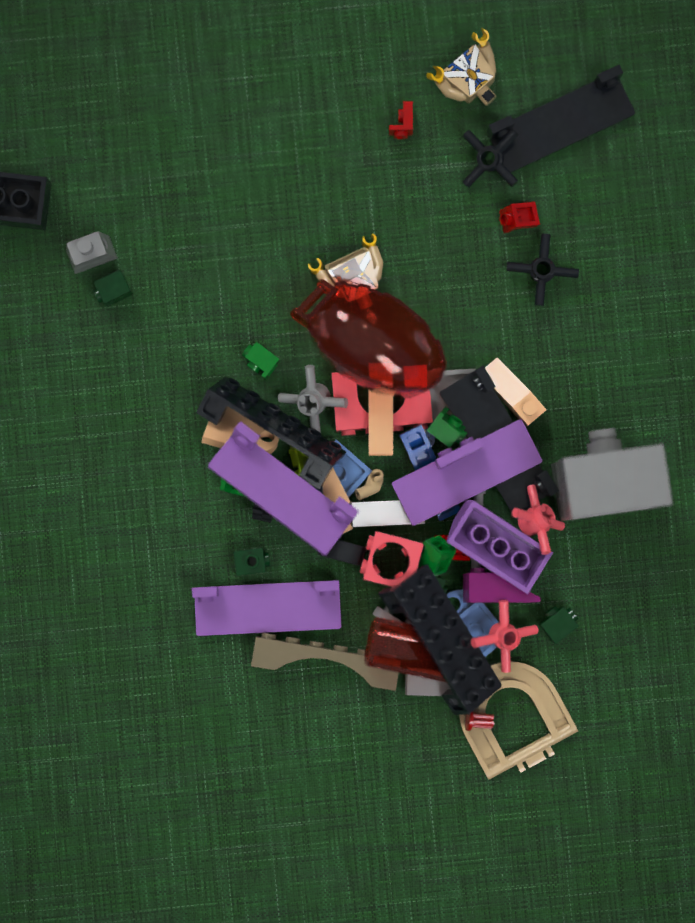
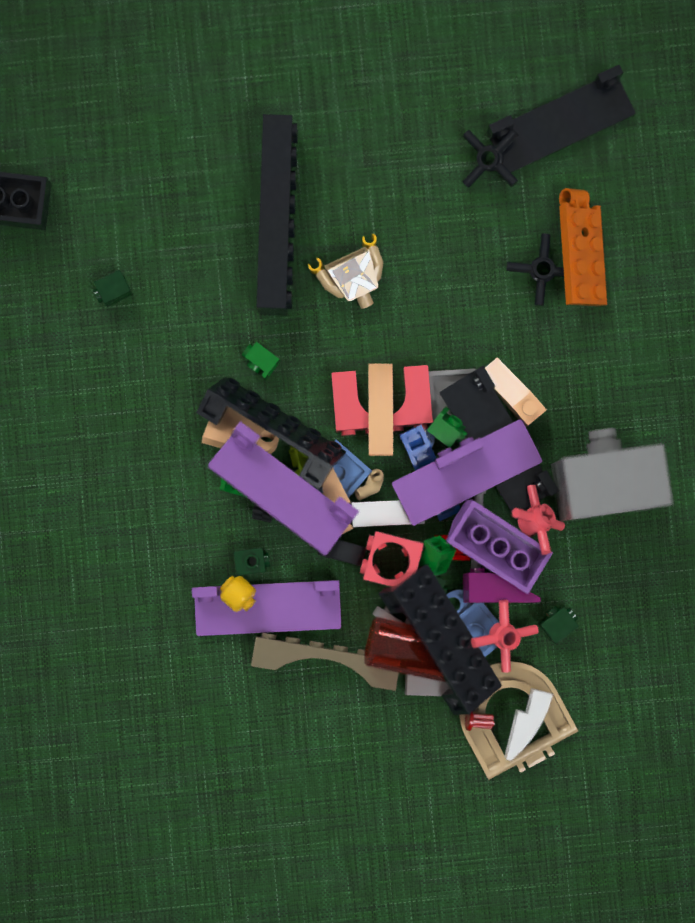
light grey torso [66,231,117,274] -> none
light grey bar [278,365,348,433] -> none
clear red windscreen [290,279,447,399] -> none
red bracket [389,101,413,139] -> none
torso [426,28,496,106] -> none
red bracket [499,202,540,233] -> none
none -> yellow head [220,576,256,612]
none -> black brick [256,114,298,316]
none -> white slope [504,688,553,761]
none -> orange hinge [559,188,607,306]

